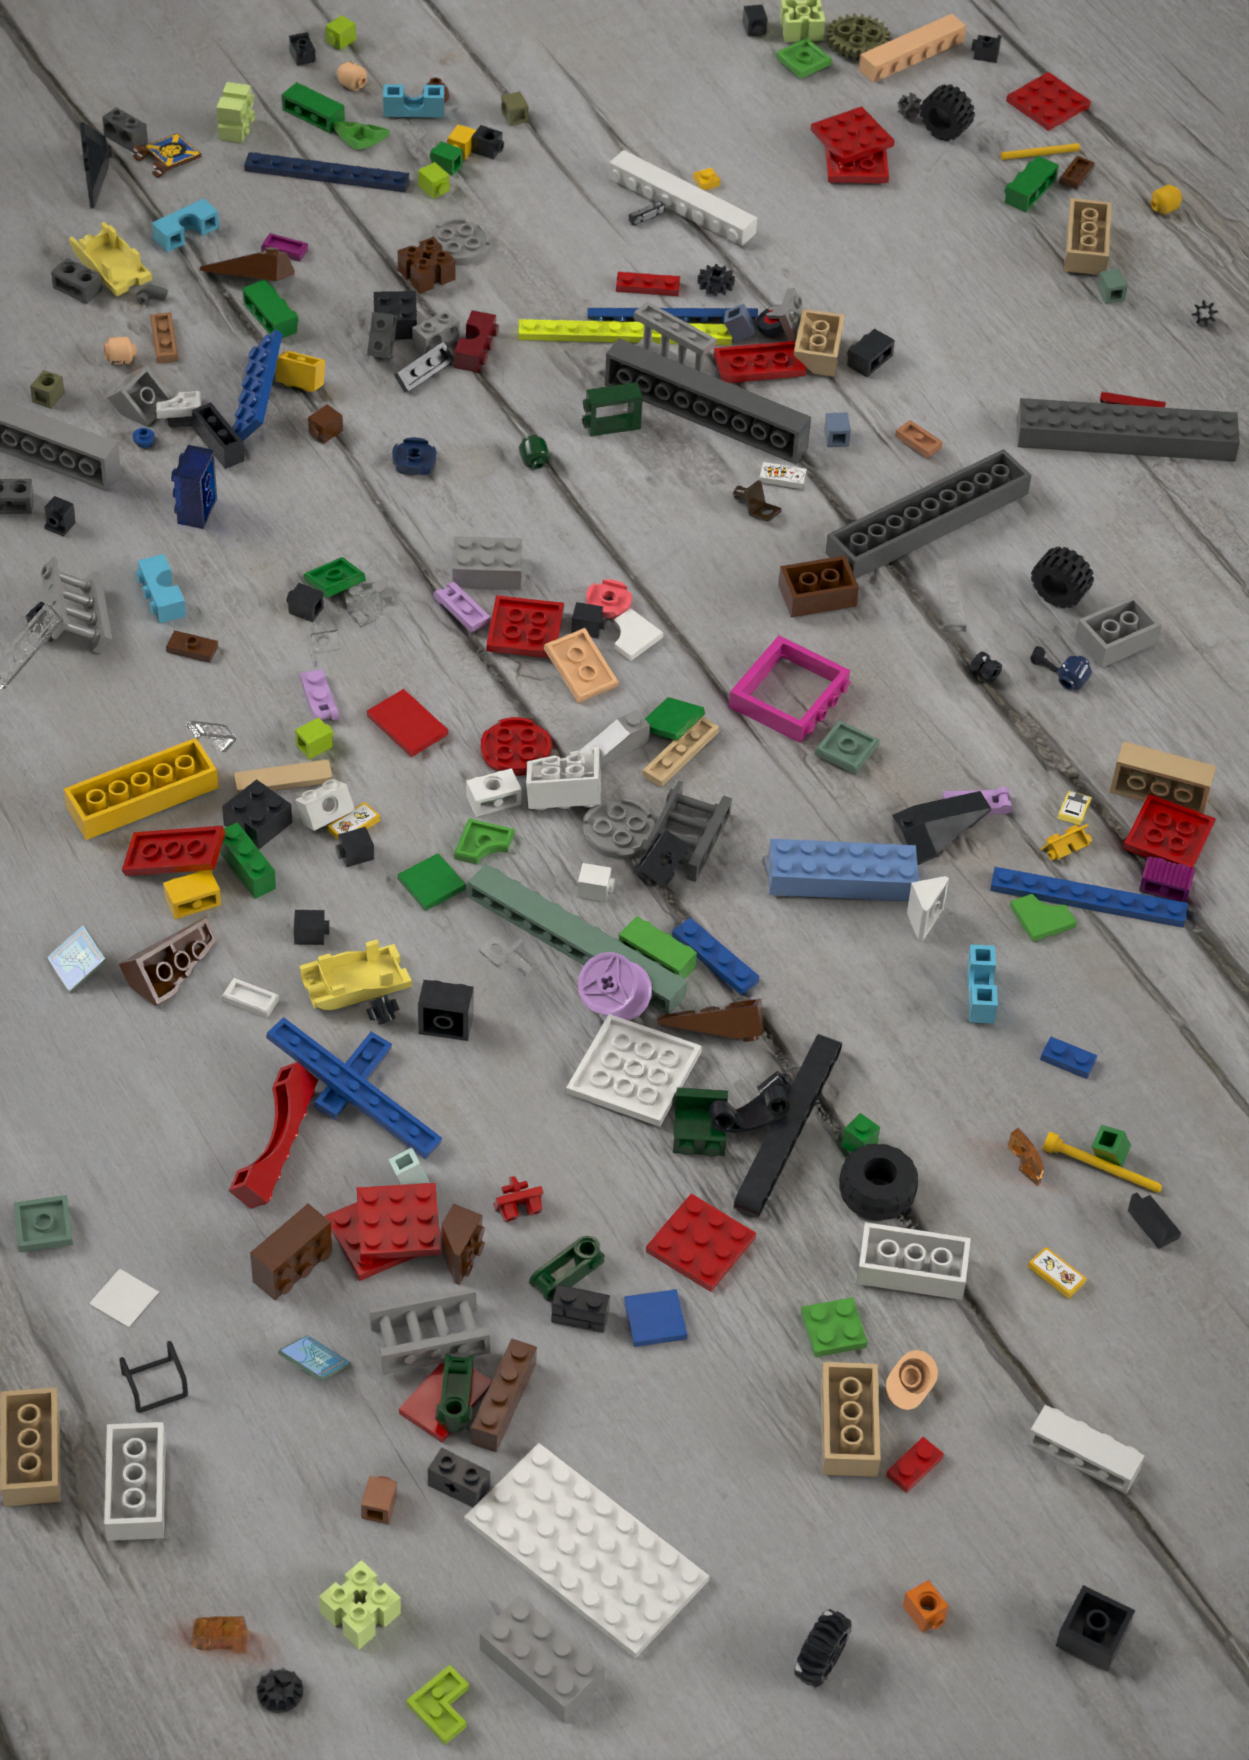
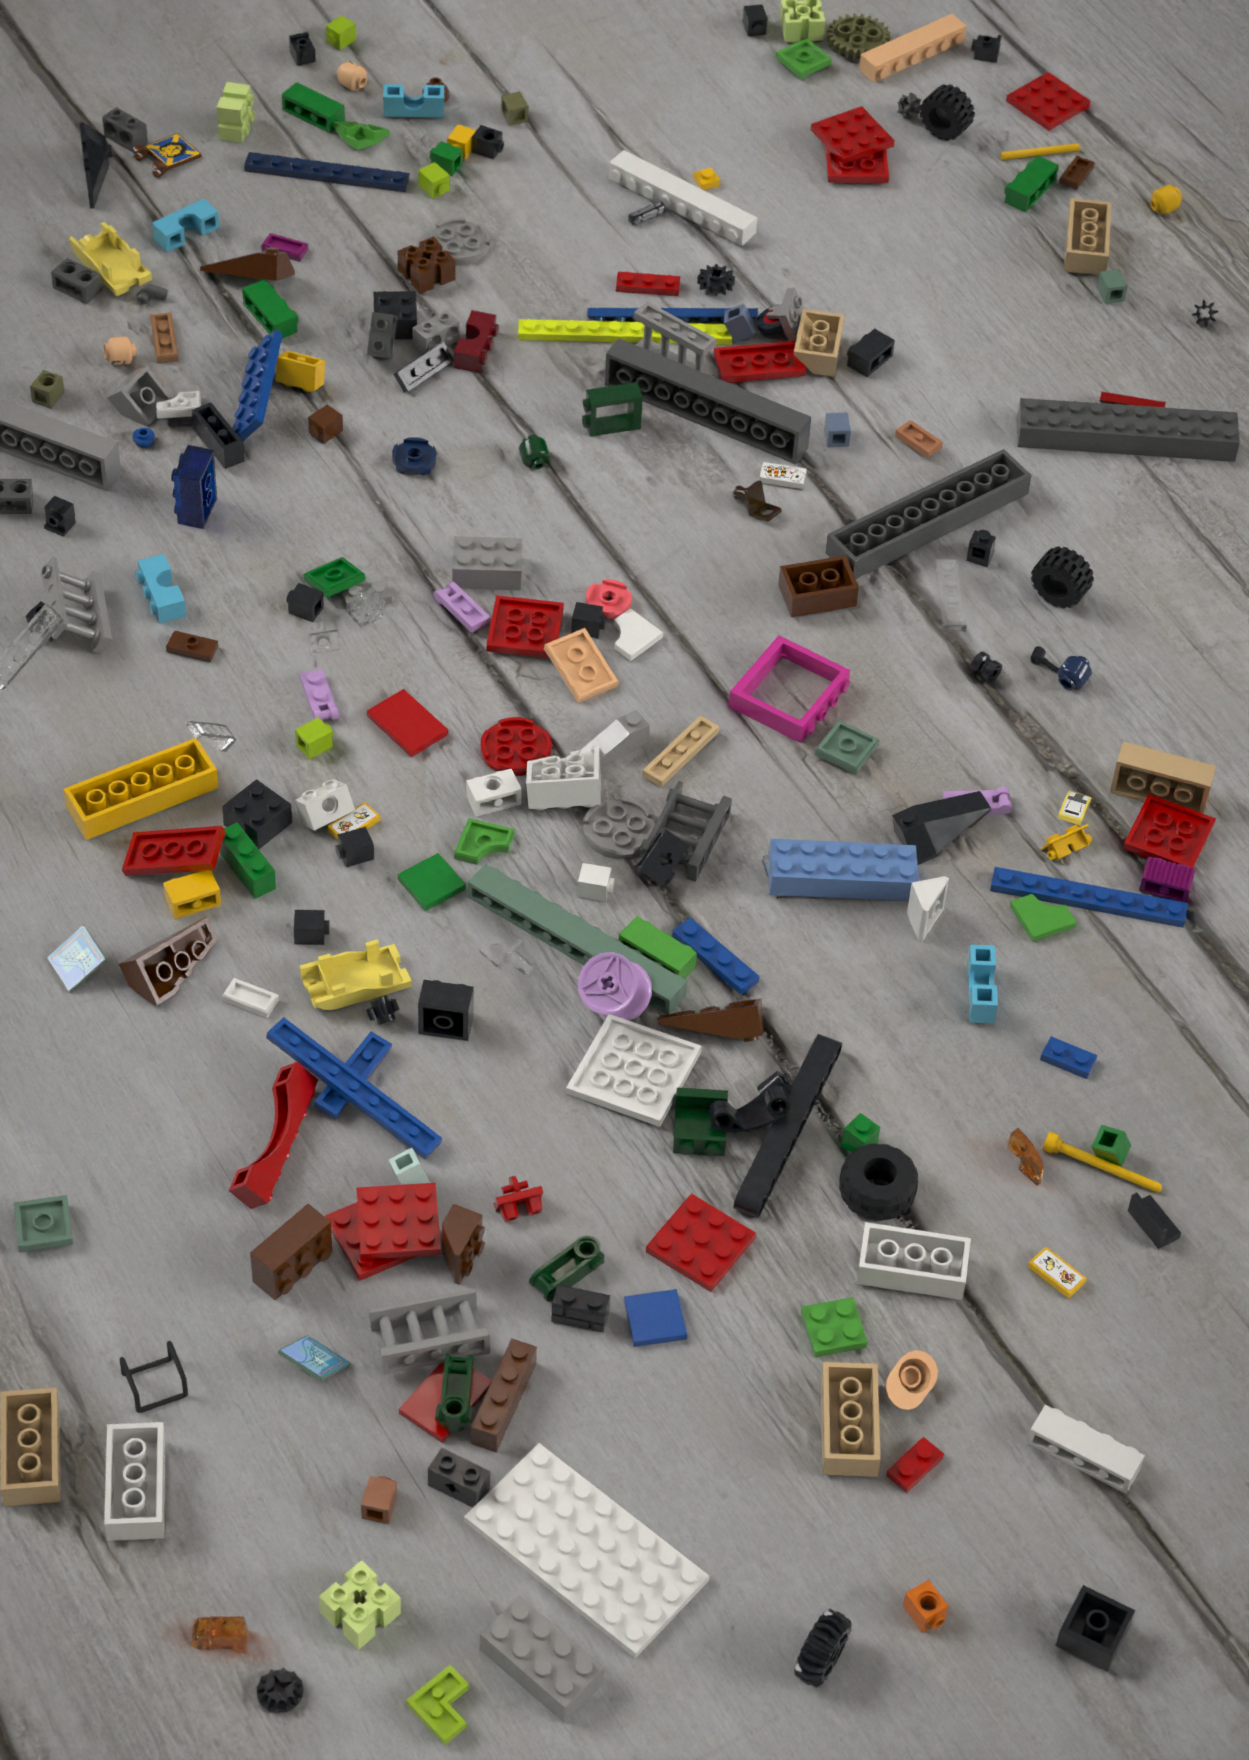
white sticker [89,1269,159,1327] -> none
tan tile [234,759,333,794] -> none
green tile [645,697,706,741] -> none
light grey brick [1075,595,1162,668] -> none
none -> black brick [966,530,996,567]

